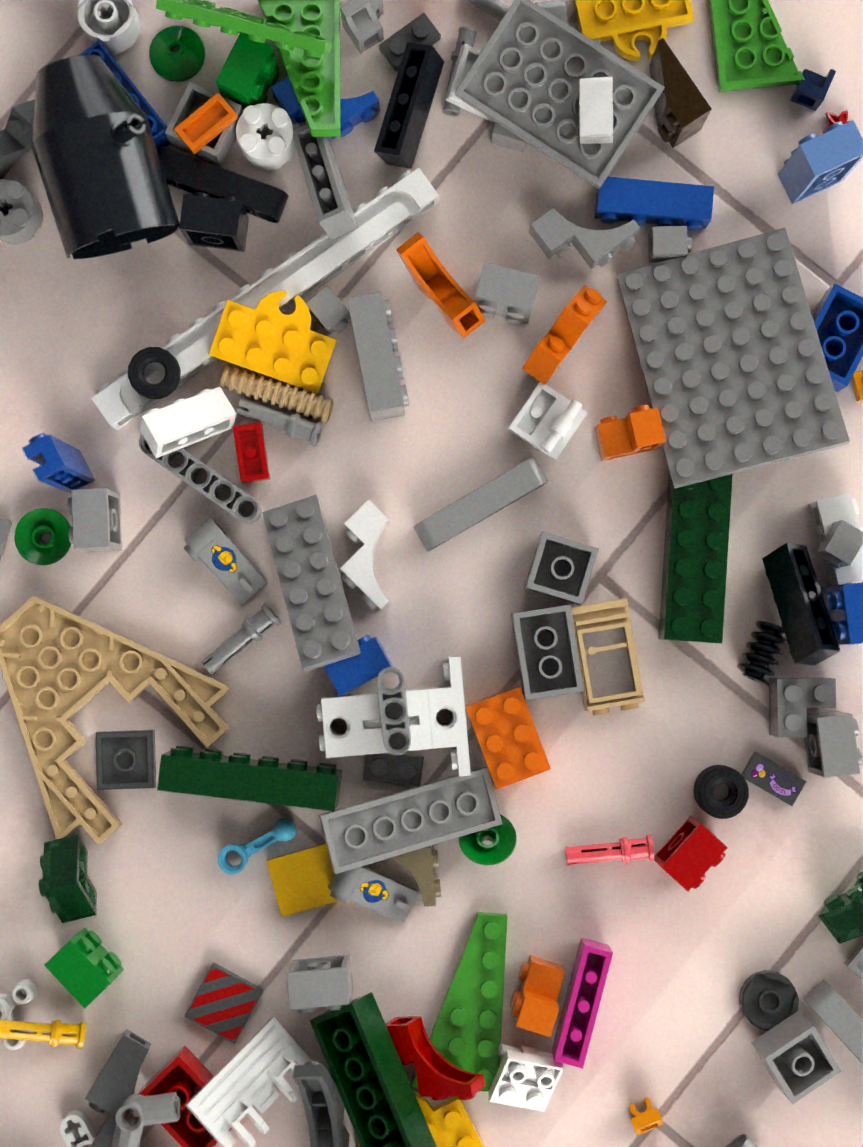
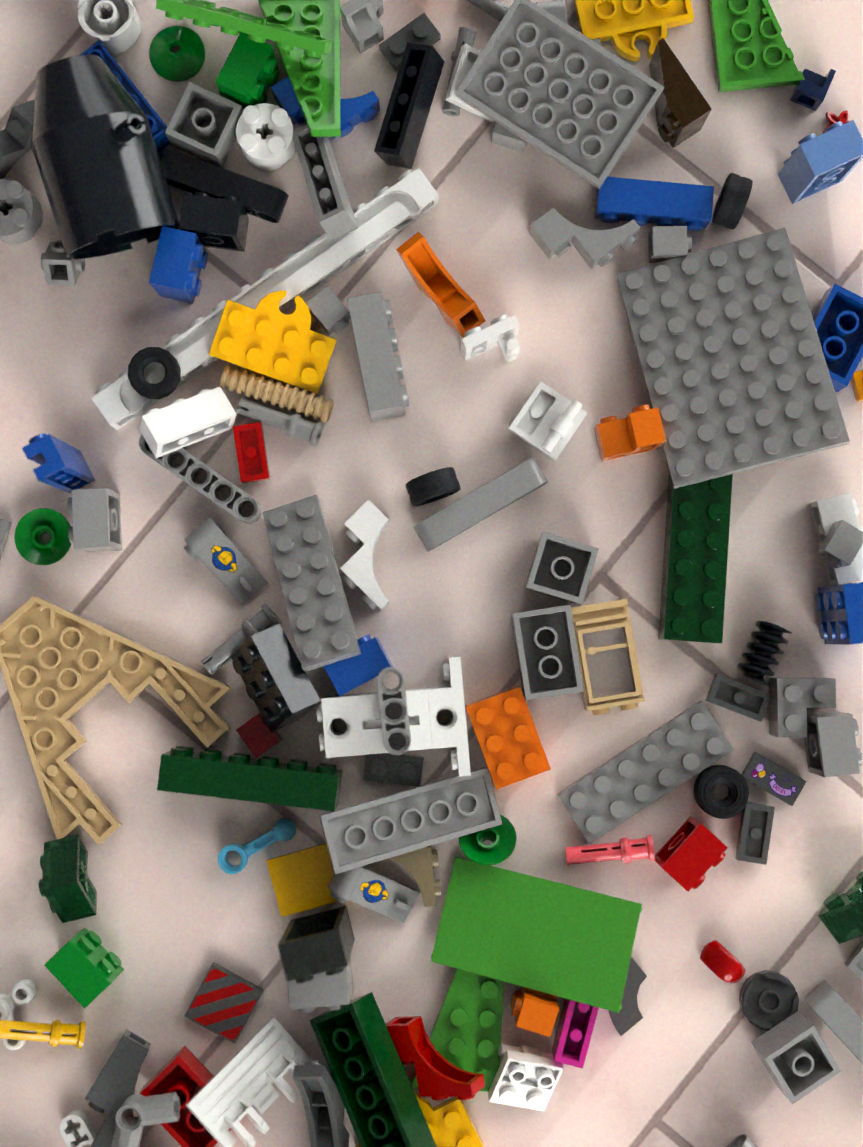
dark grey tile [96,730,156,790] -> none
orange tile [174,93,238,155] -> none
light grey brick [475,262,540,325] -> none
orange arch [522,285,608,385] -> none
white piece [579,77,613,144] -> none
light orange tile [630,1097,664,1136] -> none
black brick [762,543,841,666] -> none
none -> light grey brick [41,240,85,286]
none -> blue brick [149,226,208,304]
none -> black brick [231,624,321,733]
none -> dark red panel [236,714,283,757]
none -> pearl dark grey piece [278,906,355,983]
none -> black tyre [406,467,461,506]
none -> bright green piece [431,857,642,1013]
none -> white plate [460,315,520,362]
none -> light grey plate [557,701,734,844]
none -> dark grey tile [608,957,647,1036]
none -> red hair [700,940,746,983]
none -> dark grey plate [705,674,771,722]
none -> black tyre [712,173,753,229]
none -> dark grey plate [735,802,775,865]

